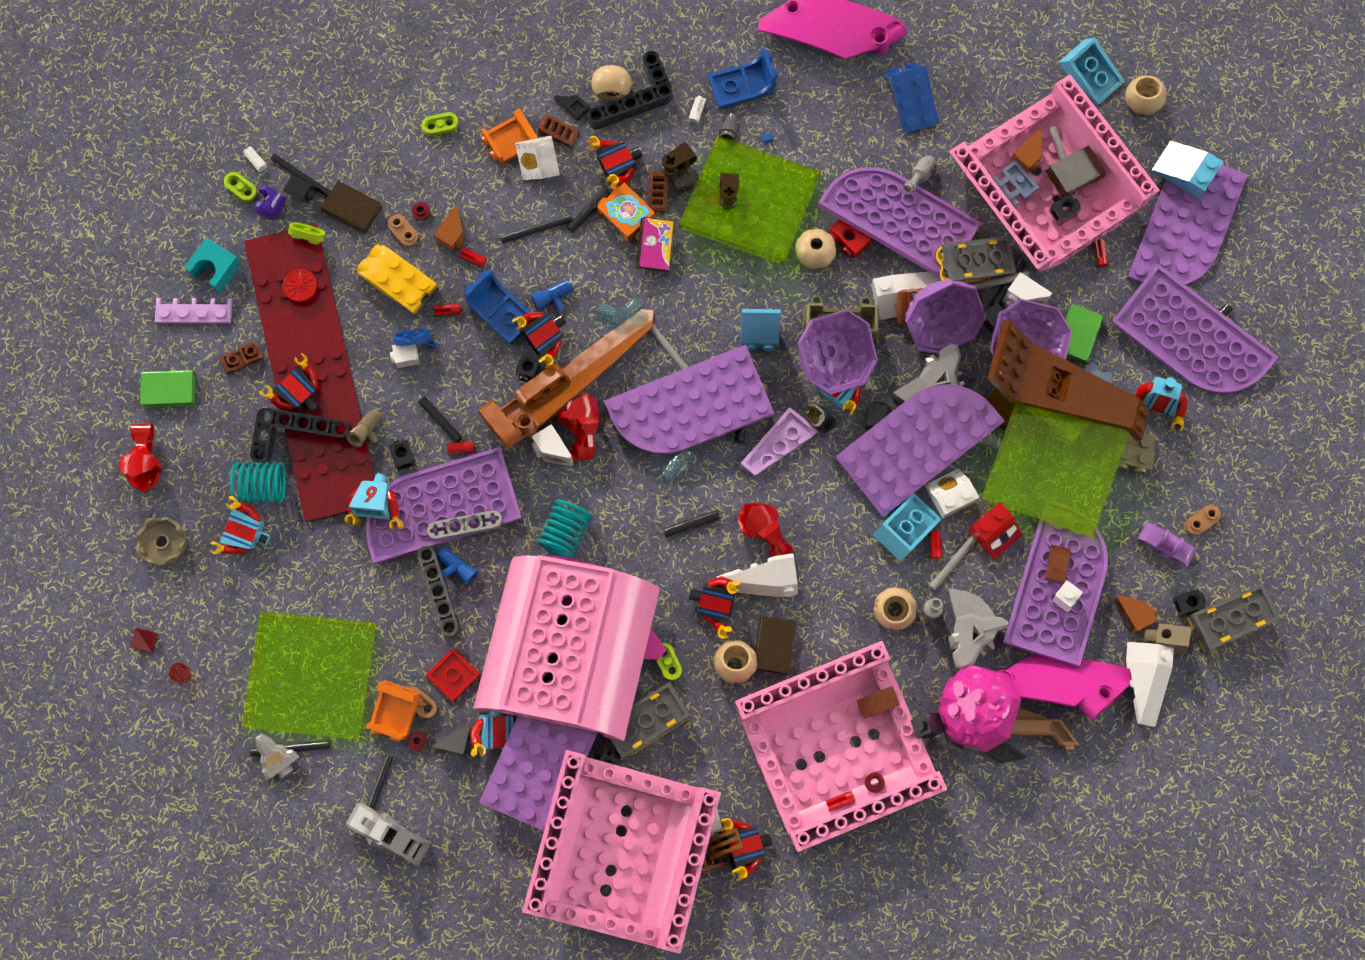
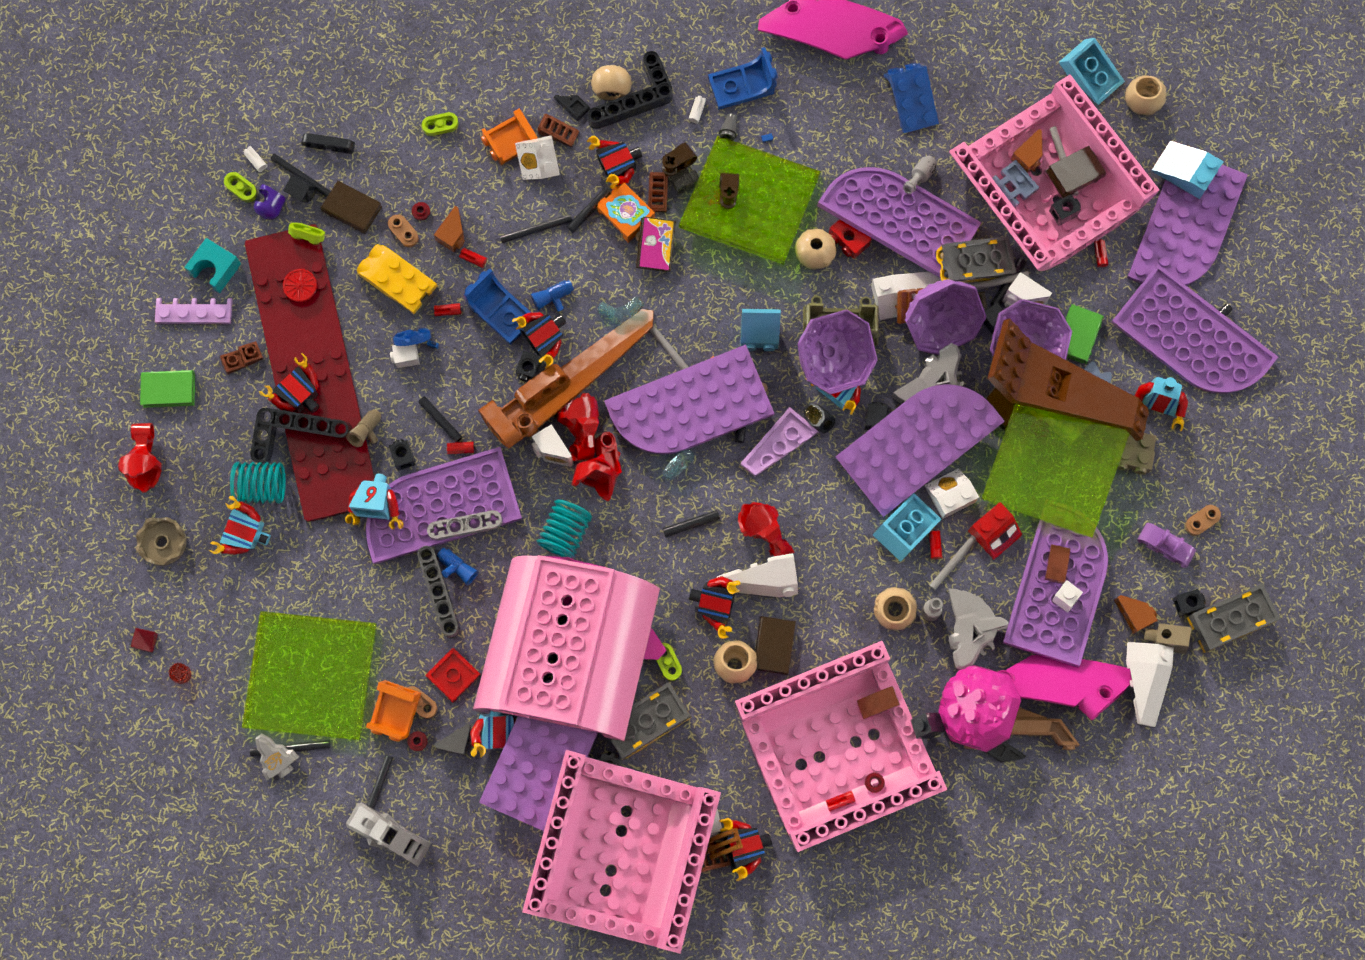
none -> black beam [301,133,355,154]
none -> red piece [571,432,622,501]

